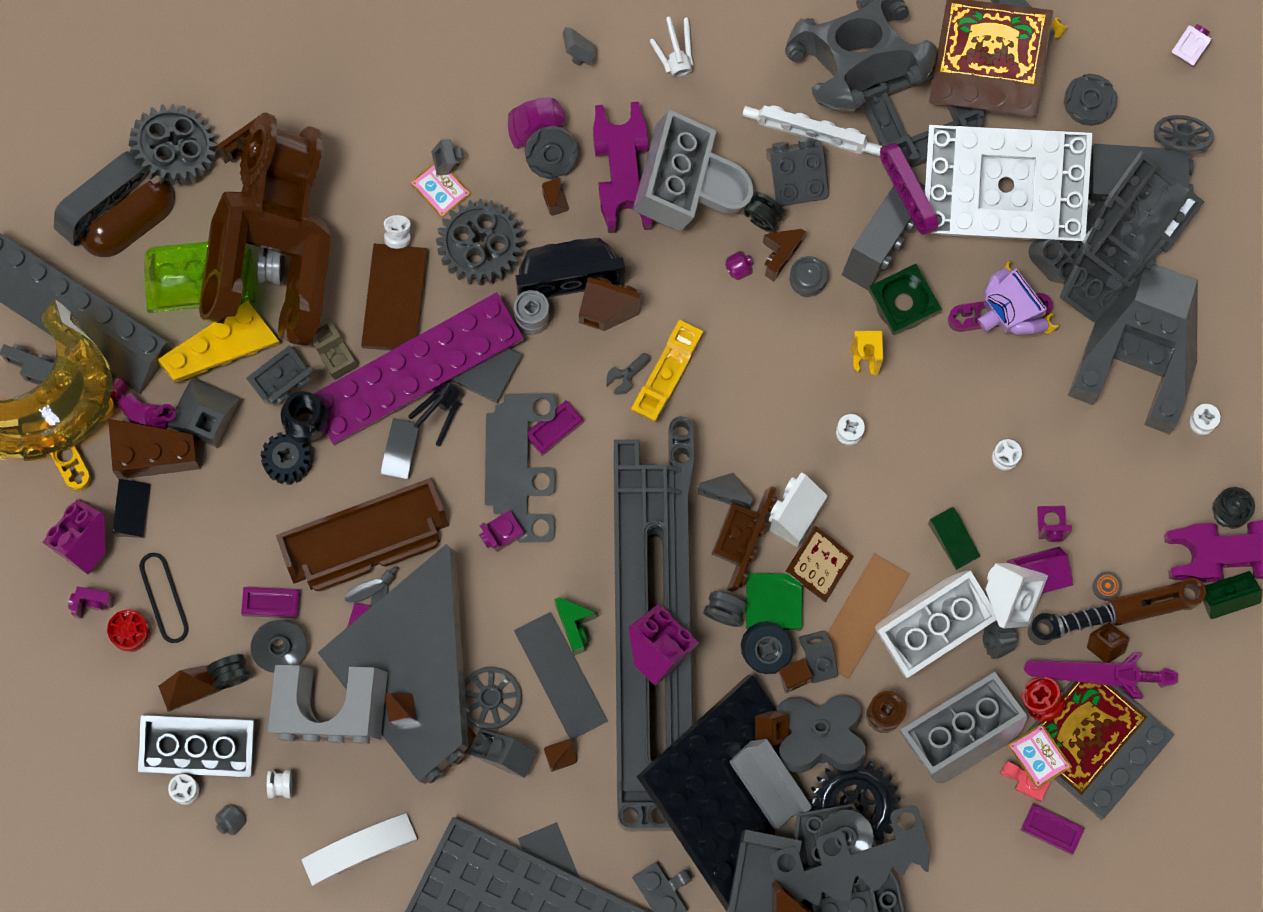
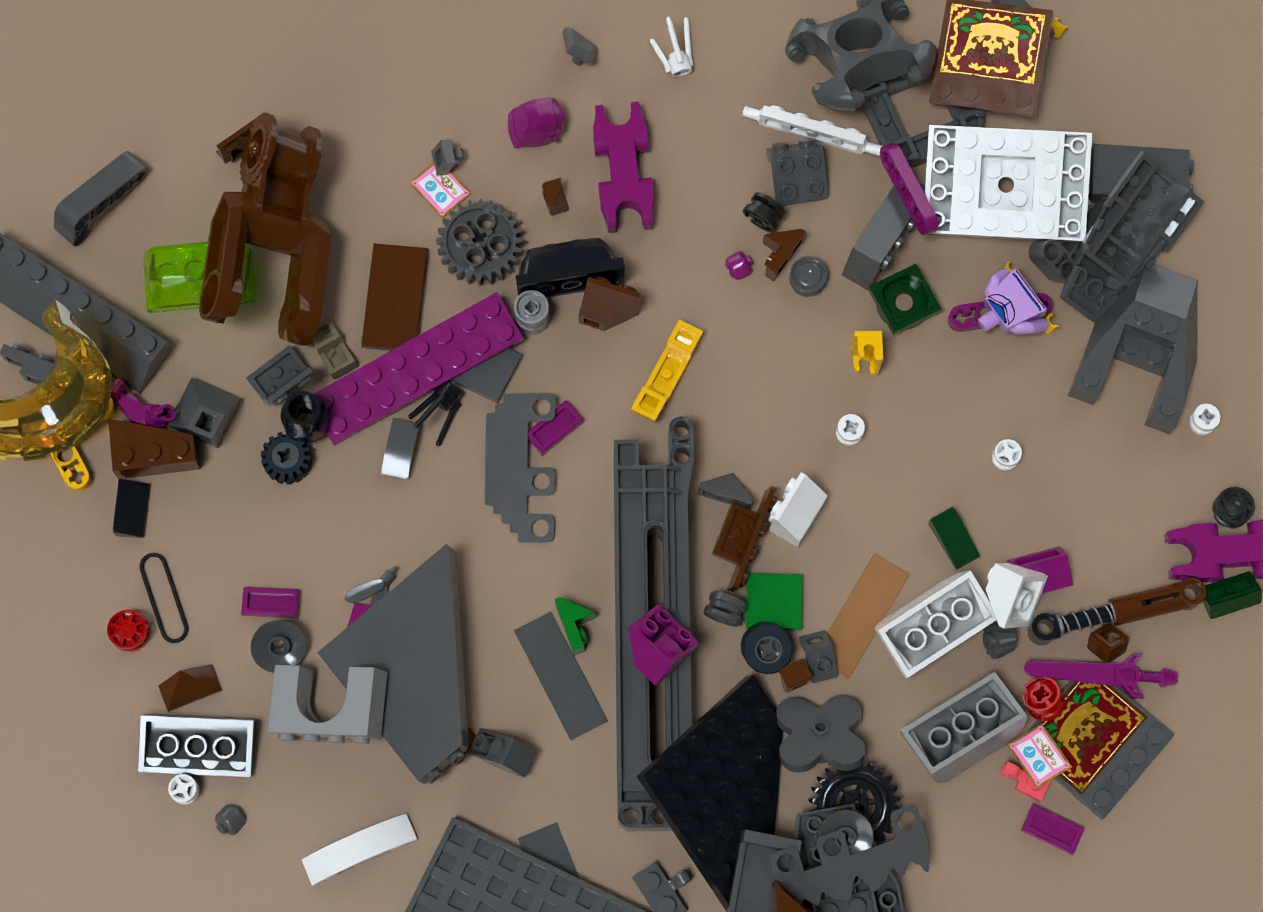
magenta slope [42,499,105,574] -> none
magenta bracket [68,586,115,619] -> none
reddish brown brick [81,179,175,257] -> none
dark grey gear [128,104,217,186] -> none
yellow wing [158,301,279,384] -> none
pearl dark grey wheel [206,654,251,690] -> none
light grey wheel [258,247,284,285] -> none
white wheel [267,770,293,799] -> none
reddish brown slope [276,478,449,591] -> none
white wheel [384,215,411,249] -> none
reddish brown slope [385,693,417,726] -> none
dark grey wheel [464,667,521,730] -> none
magenta bracket [479,510,525,552] -> none
dark grey tile [524,126,578,179] -> none
reddish brown slope [544,739,577,772] -> none
dark grey bar [606,353,650,395] -> none
light grey brick [633,109,753,232] -> none
light grey panel [730,739,812,829] -> none
reddish brown slope [755,711,789,747] -> none
piece [785,526,854,602] -> none
reddish brown wheel [866,691,906,733] -> none
magenta bracket [1037,506,1072,542] -> none
dark grey tile [1064,73,1118,126] -> none
dark grey tile [1092,572,1122,601] -> none
dark grey wheel [1154,115,1214,155] -> none
bracket [1172,24,1212,66] -> none

